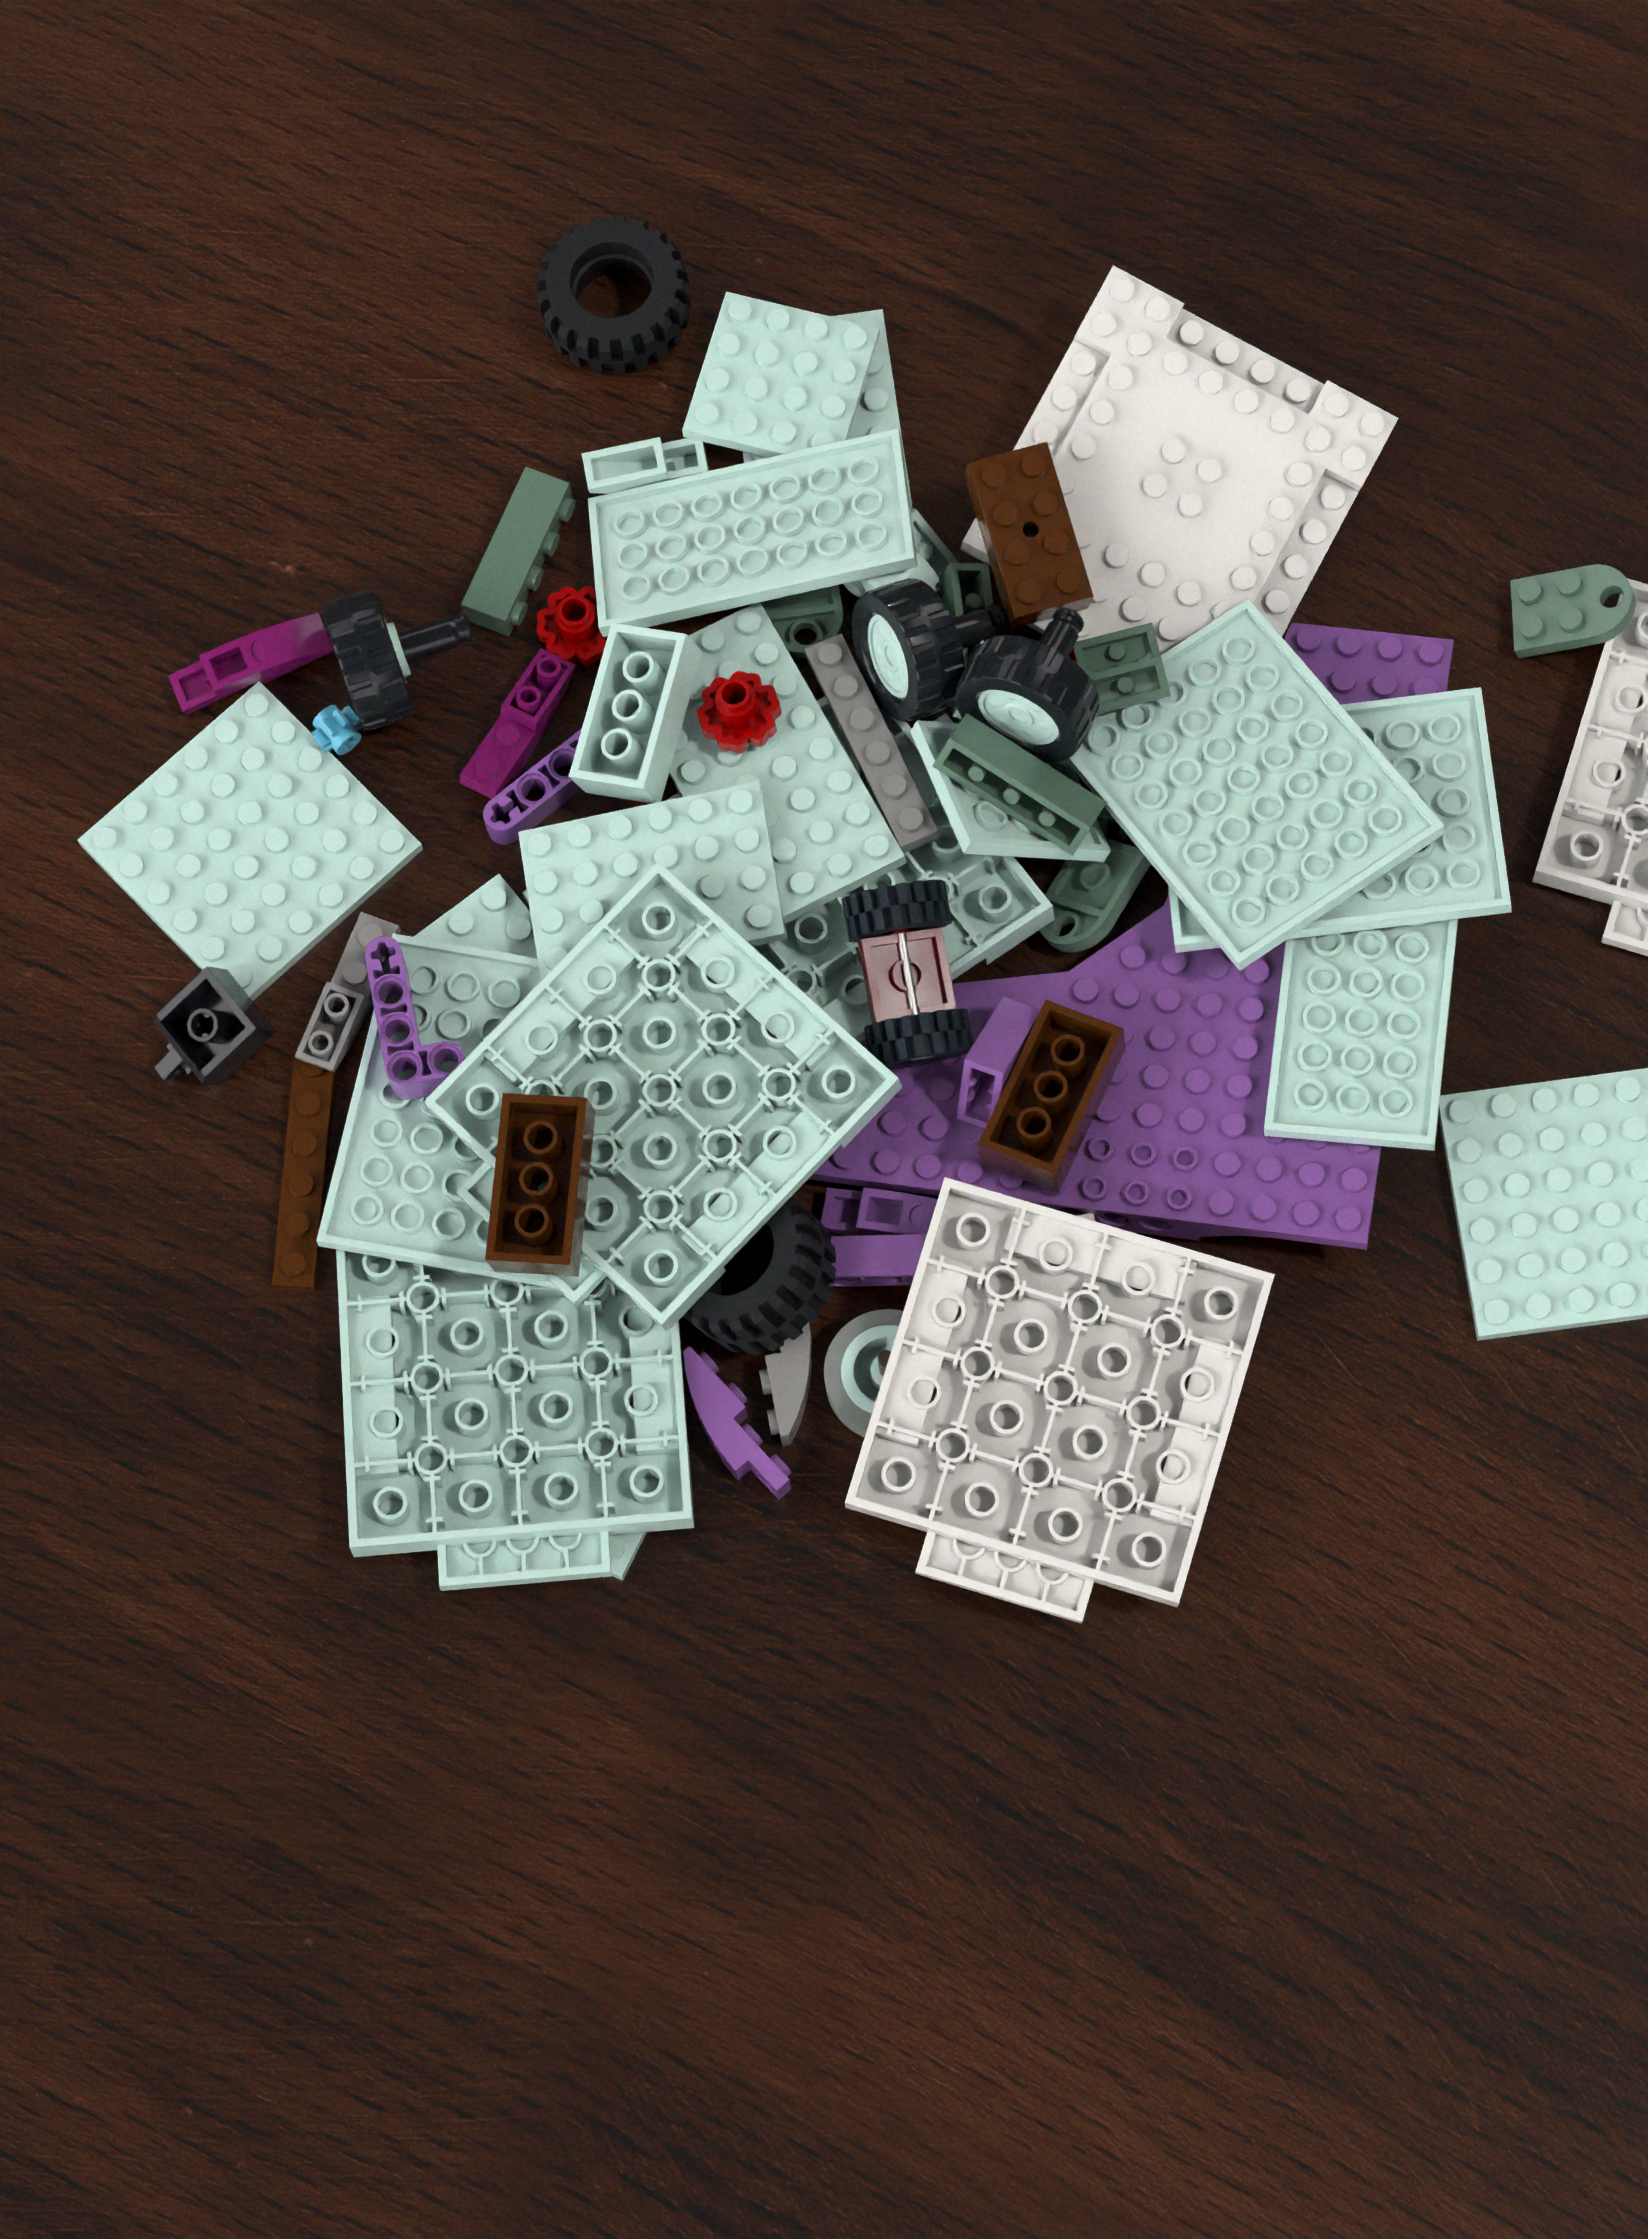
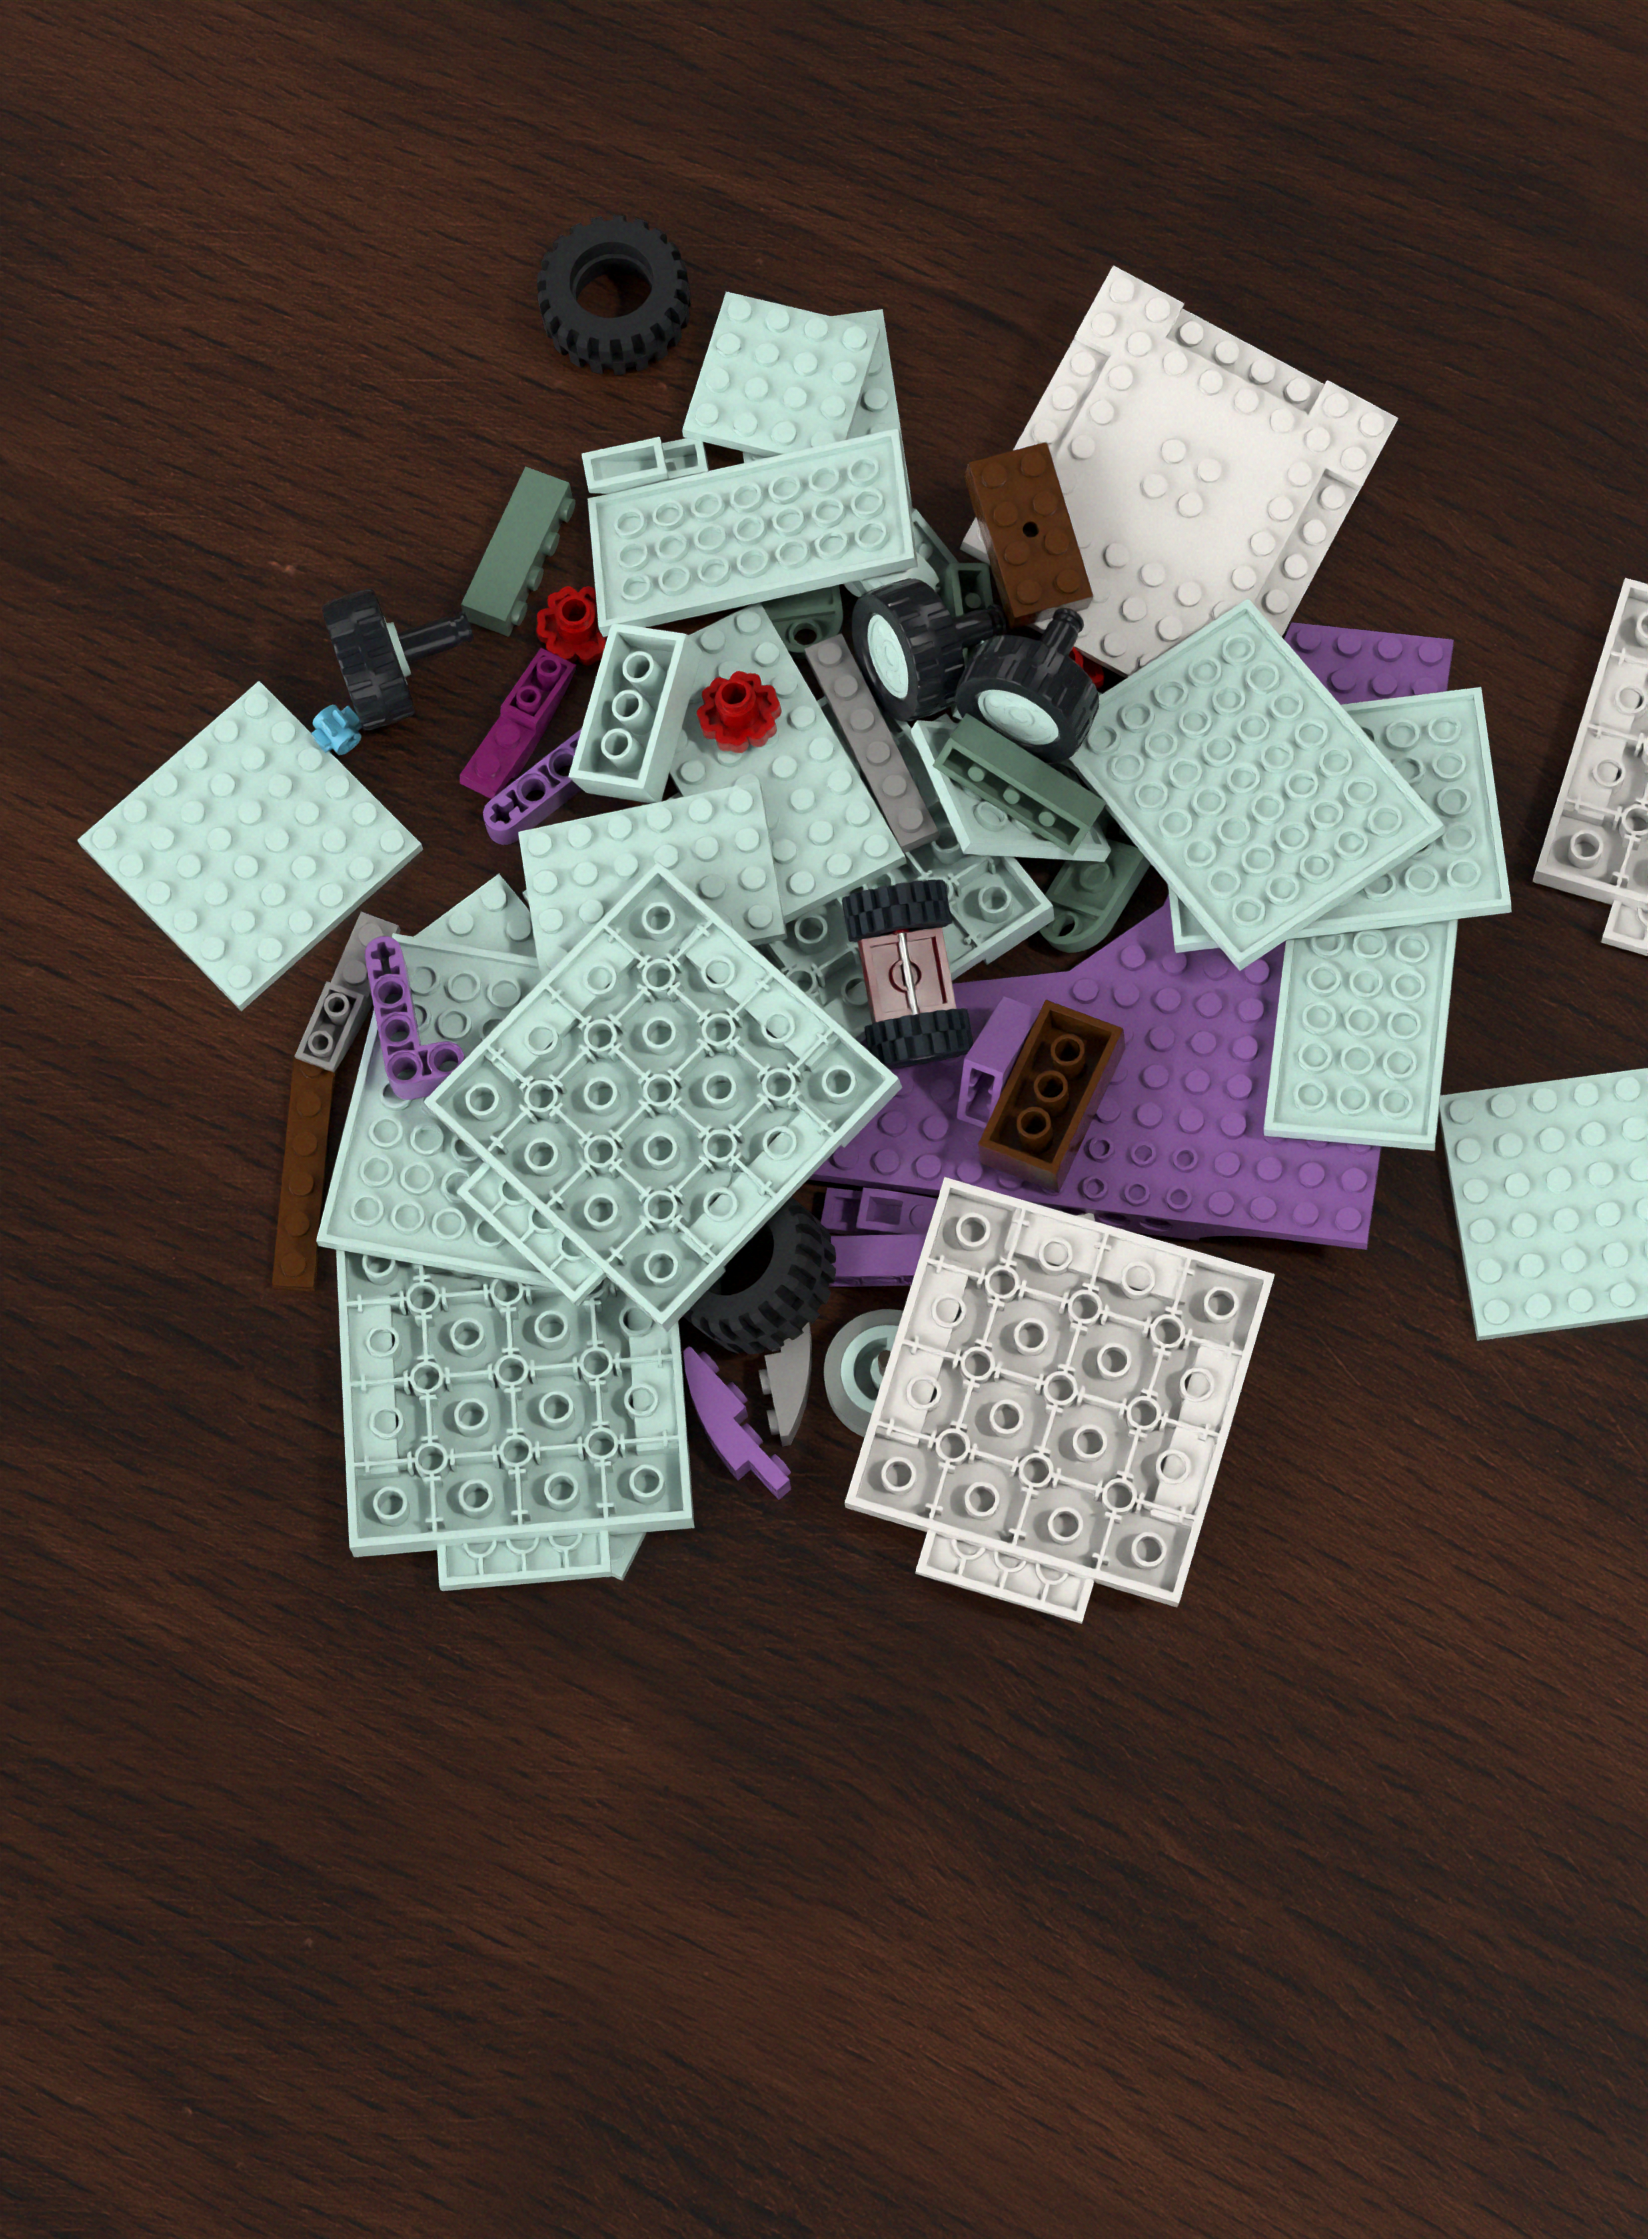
black hinge [154,966,276,1086] -> none
magenta slope [168,613,334,715] -> none
reddish brown brick [485,1093,596,1277] -> none
sand green slope [1074,623,1171,715] -> none
sand green plate [1510,564,1636,659] -> none

